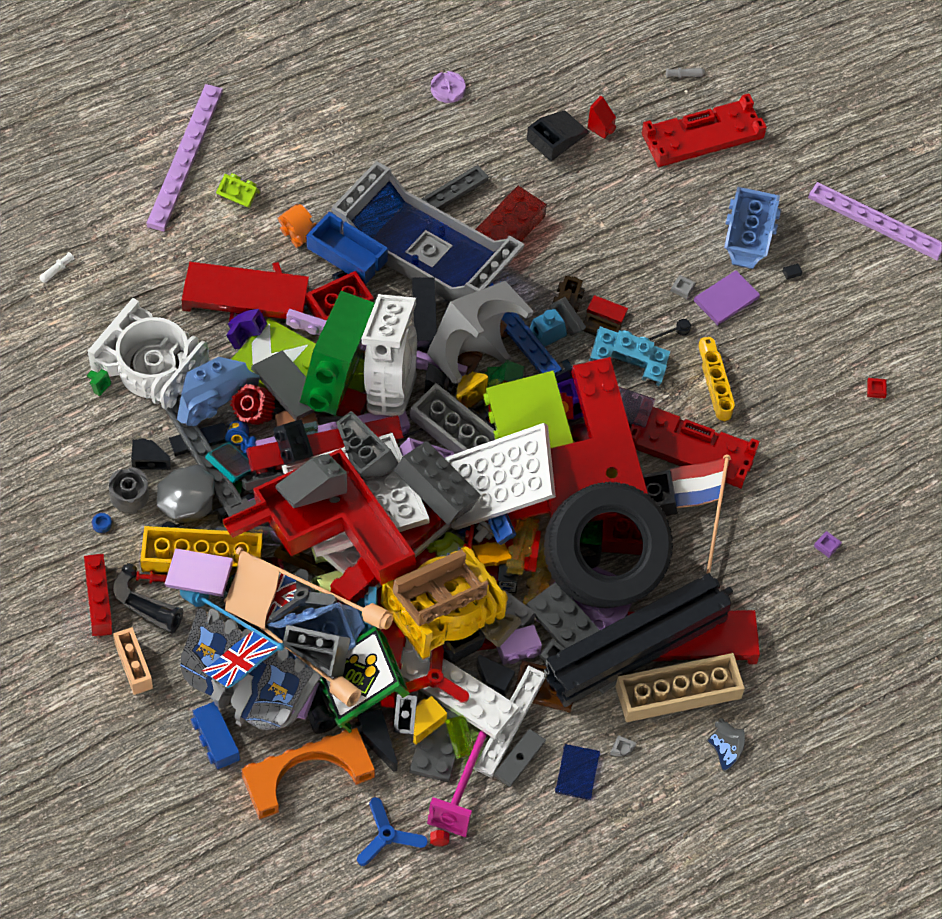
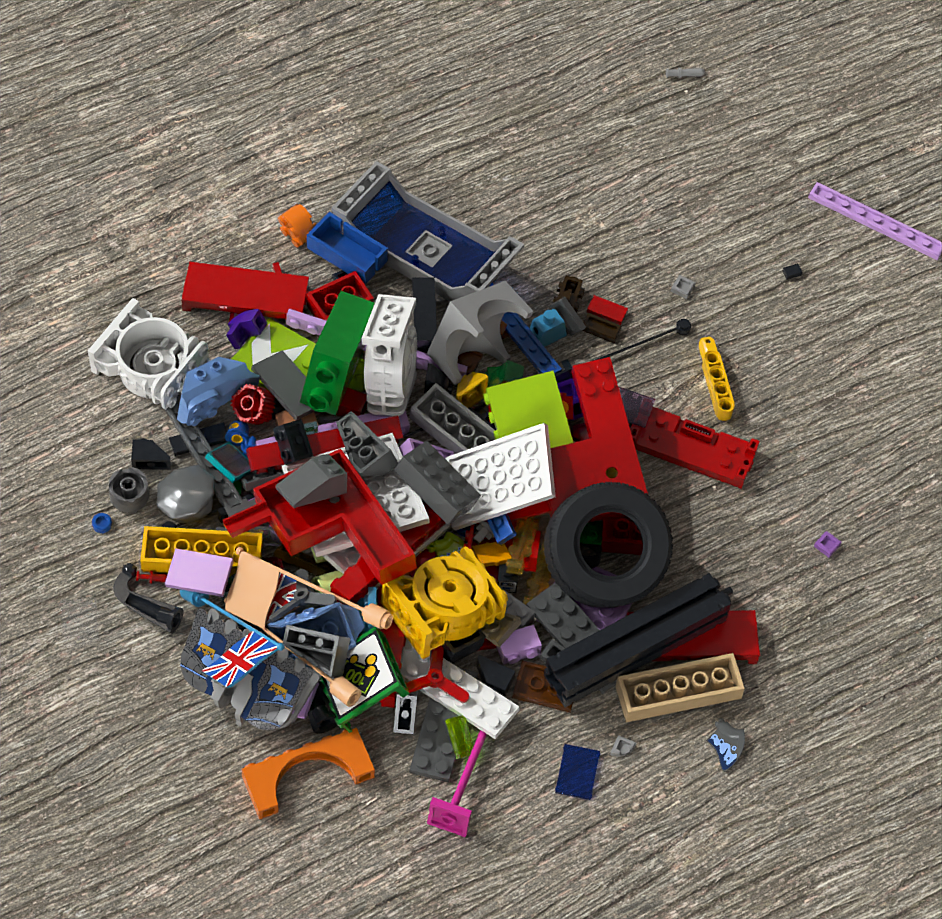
white piece [40,252,74,283] -> none
red brick [84,554,112,637] -> none
green tile [87,369,112,396] -> none
light nougat brick [113,627,153,695] -> none
lavender plate [147,84,223,232] -> none
blue brick [191,702,240,770] -> none
lime bracket [216,173,260,208] -> none
black slope [355,709,398,772] -> none
blue piece [357,797,428,866] -> none
medium nougat window [393,549,488,626] -> none
yellow slope [413,696,447,745] -> none
dark grey plate [421,165,489,210] -> none
red tile [430,830,449,847] -> none
lavender tile [431,71,466,103] -> none
white tile [474,666,545,778] -> none
clear red brick [475,185,547,242] -> none
dark grey tile [494,729,546,788] -> none
black slope [526,110,590,162] -> none
red slope [587,95,616,139] -> none
medium azure bracket [589,327,670,386] -> none
red piece [641,93,767,168] -> none
black brick [643,470,678,516] -> none
flag [670,455,731,574] -> none
medium lavender tile [694,270,760,326] -> none
medium blue slope [724,187,781,269] -> none
red tile [867,378,887,398] -> none

